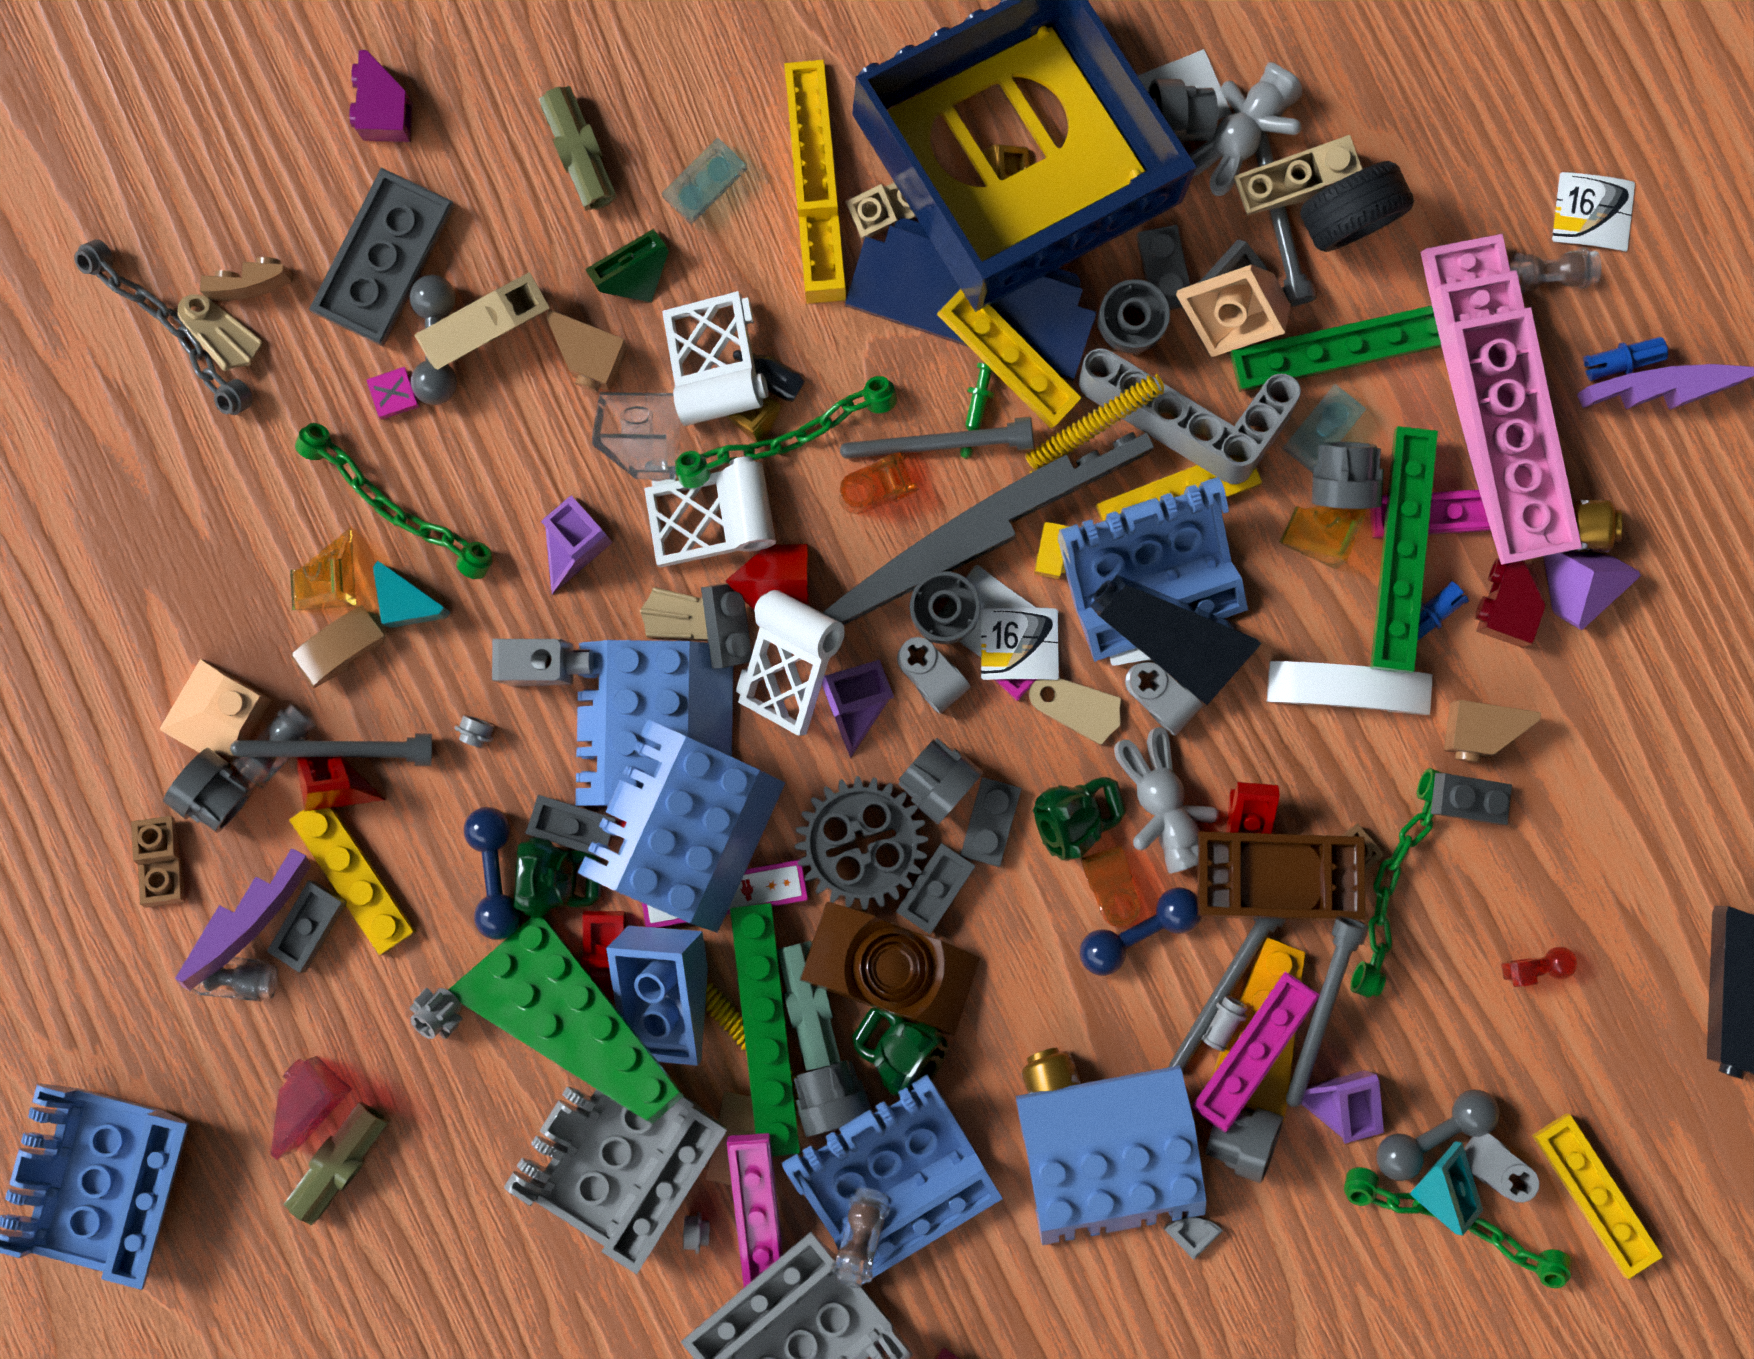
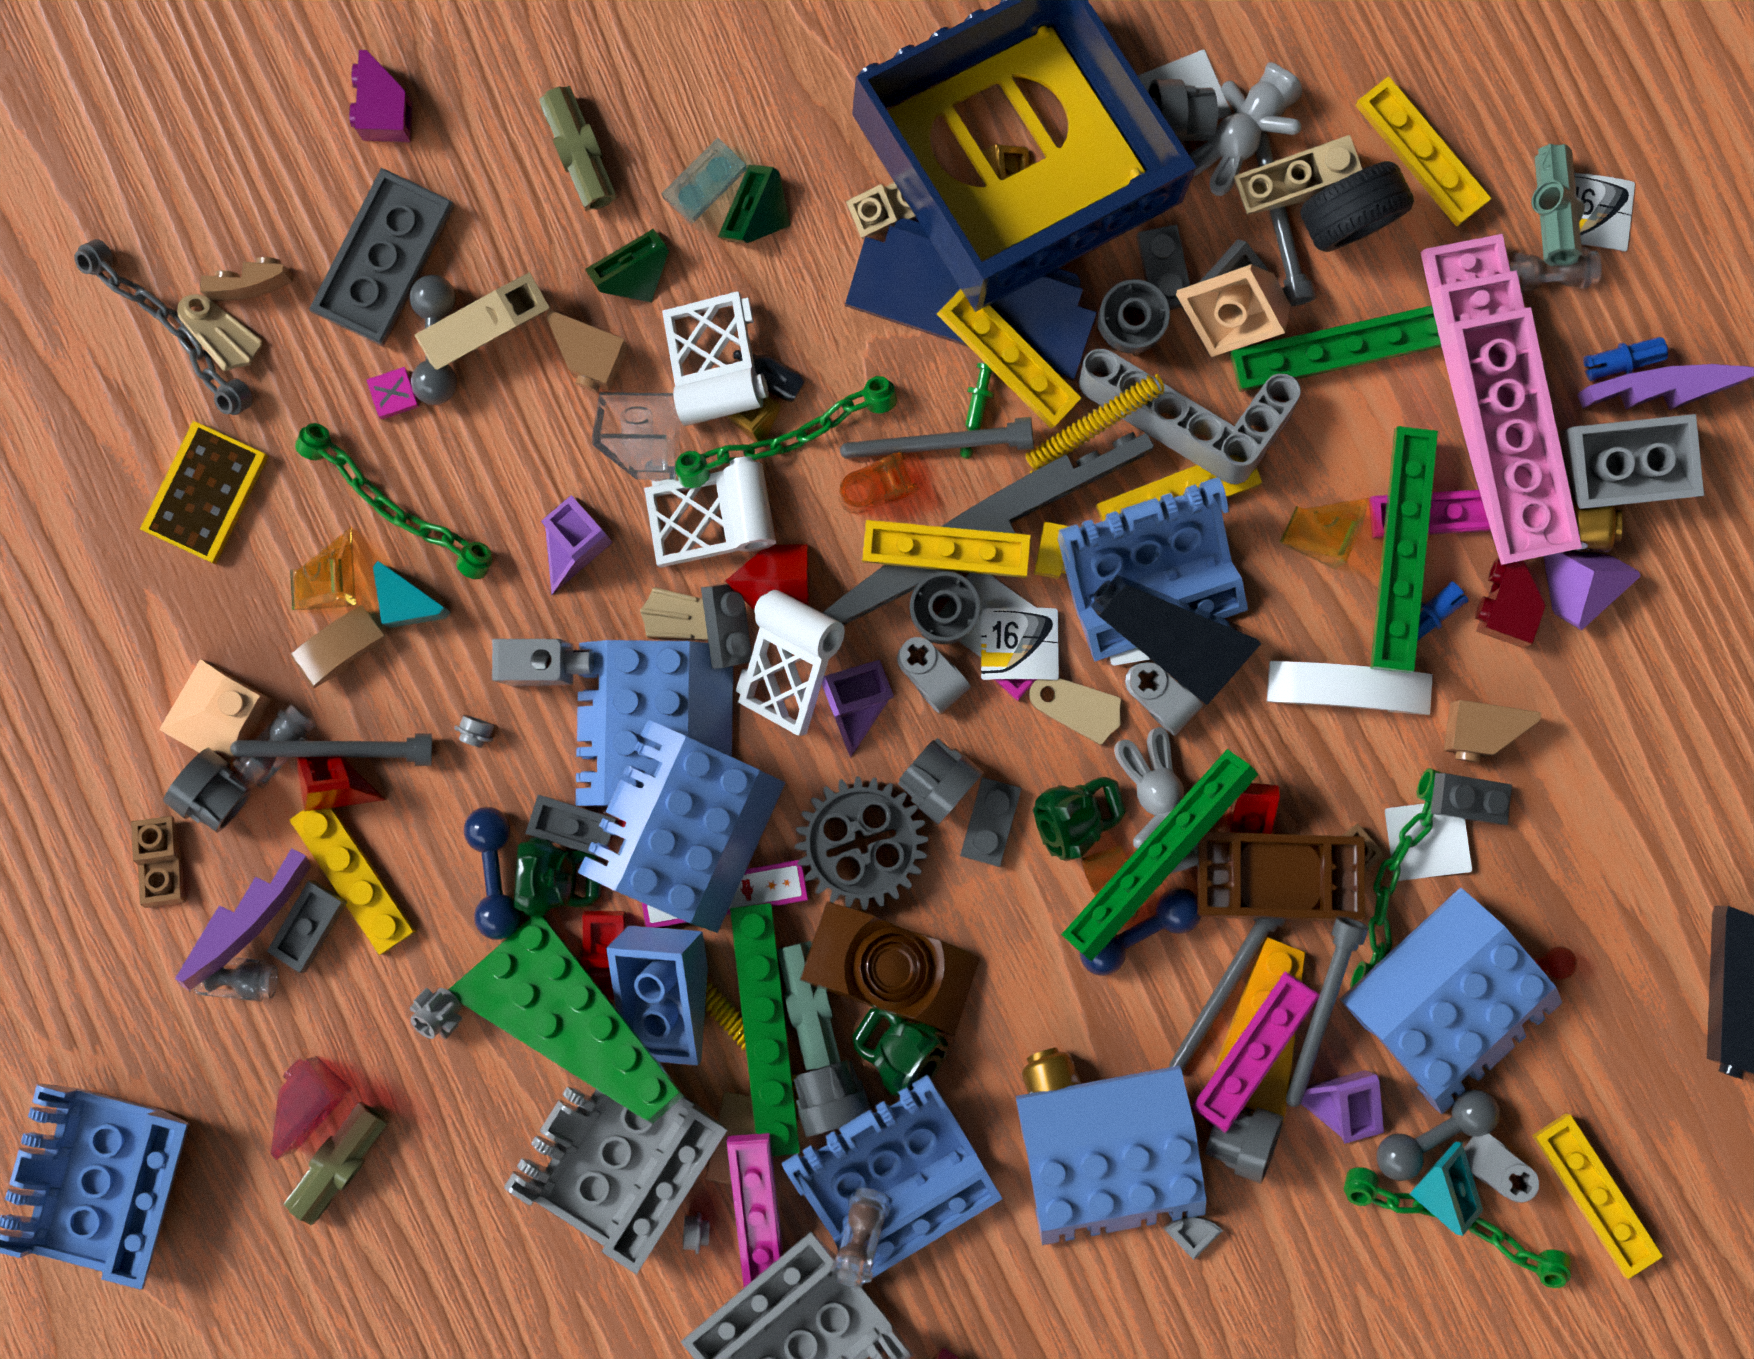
yellow slope [784,59,846,304] -> none
dark grey plate [896,843,975,934] -> none
light grey pin [1202,995,1248,1052] -> none
clear light blue plate [1282,384,1366,473] -> none
dark grey piece [1311,442,1384,509] -> none
none -> tile [140,421,269,565]
none -> dark green slope [718,165,791,244]
none -> yellow plate [862,520,1031,578]
none -> green plate [1061,749,1259,962]
none -> medium blue slope [1339,888,1562,1114]
none -> yellow plate [1355,76,1491,227]
none -> white sticker [1385,804,1472,881]
none -> sand green piece [1531,144,1585,267]
none -> light grey slope [1560,414,1704,509]

